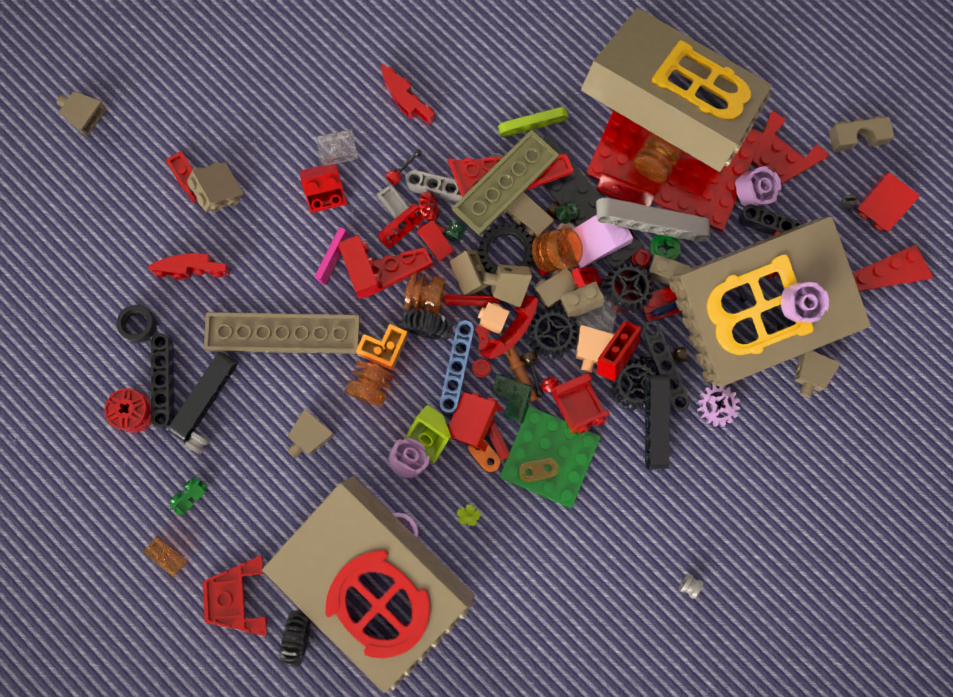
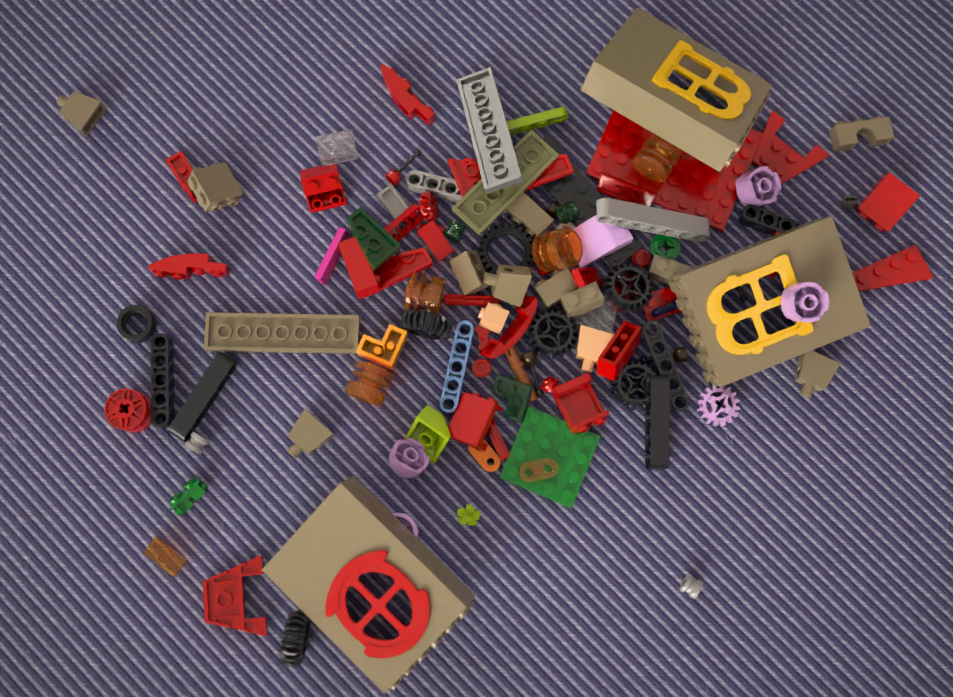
none -> dark green wing [346,207,401,271]
none -> plate [457,67,524,194]

